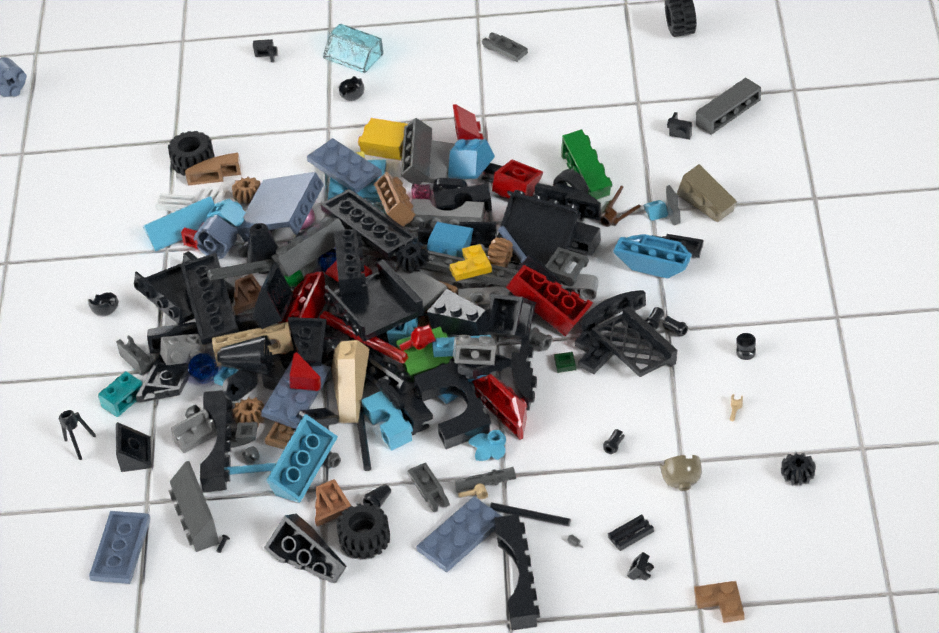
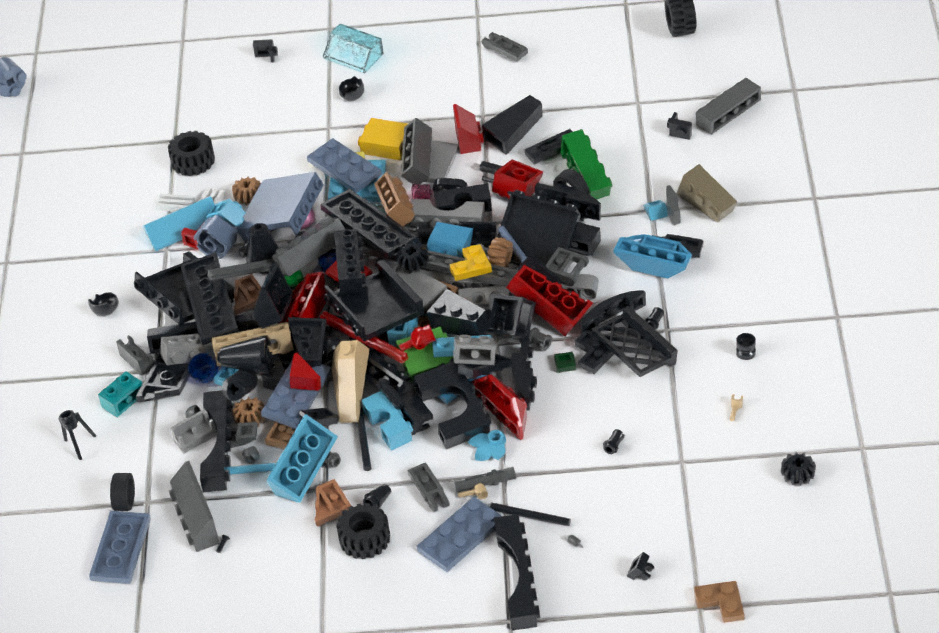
black slope [116,422,151,472] -> none
medium nougat slope [185,152,241,186] -> none
black wedge [264,513,347,583] -> none
dark azure slope [448,139,495,179] -> none
reddish brown plant [599,185,641,227] -> none
black tile [608,514,654,551] -> none
dark tan cylinder [660,455,702,491] -> none
black pin [662,316,688,336] -> none
none -> black tyre [110,472,135,511]
none -> black slope [482,95,543,155]
none -> black plate [524,129,573,165]

